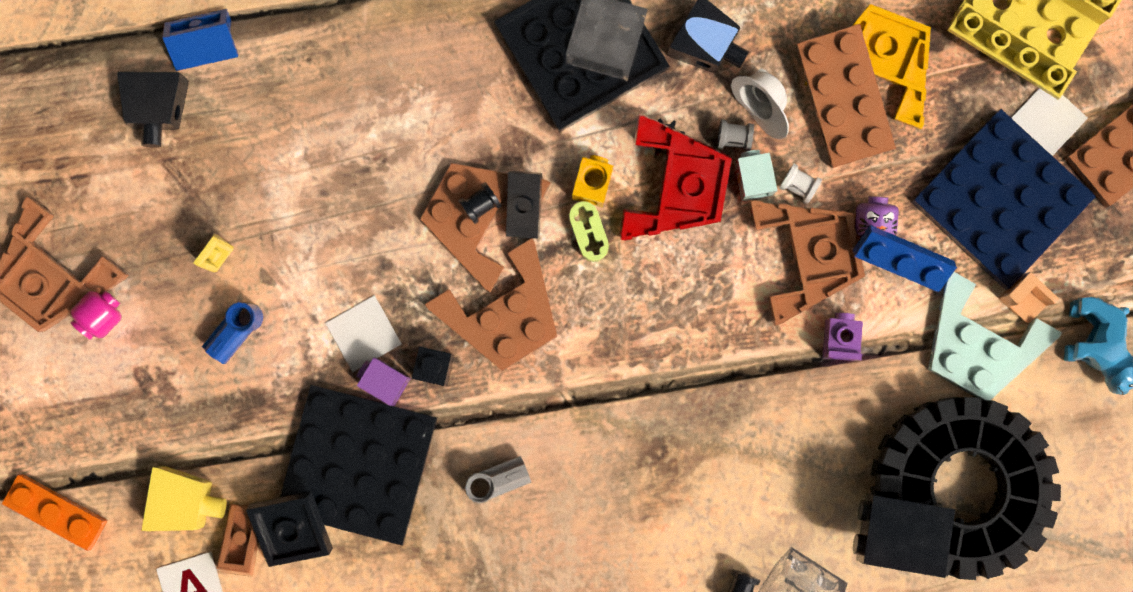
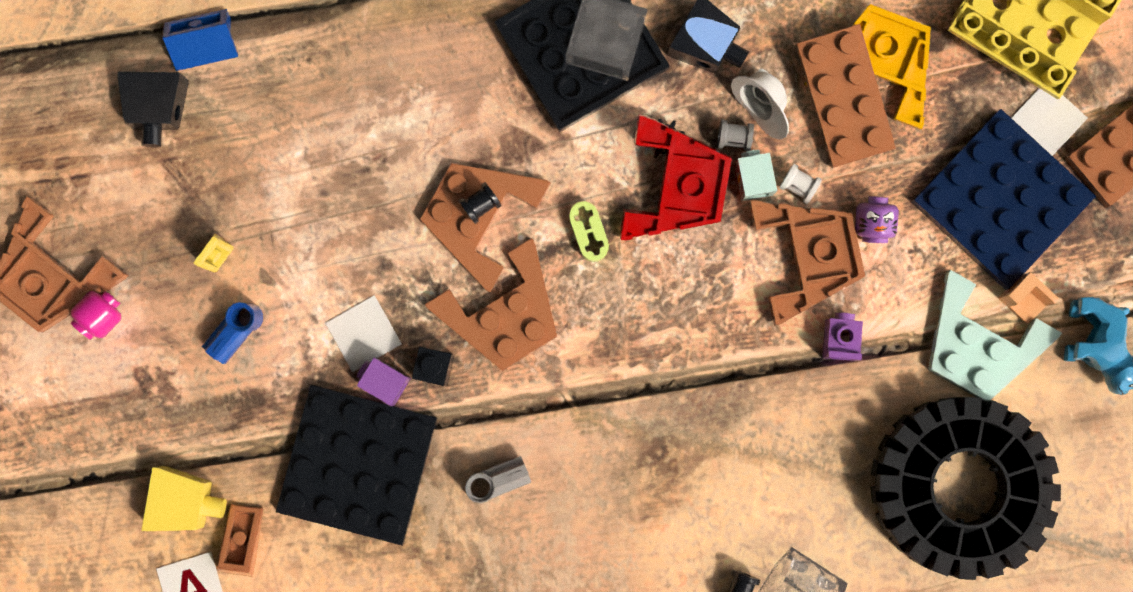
orange plate [2,474,108,551] -> none
black plate [246,491,333,567] -> none
black plate [506,171,542,239] -> none
yellow brick [572,155,614,208] -> none
blue plate [853,225,957,292] -> none
black brick [853,493,955,578] -> none

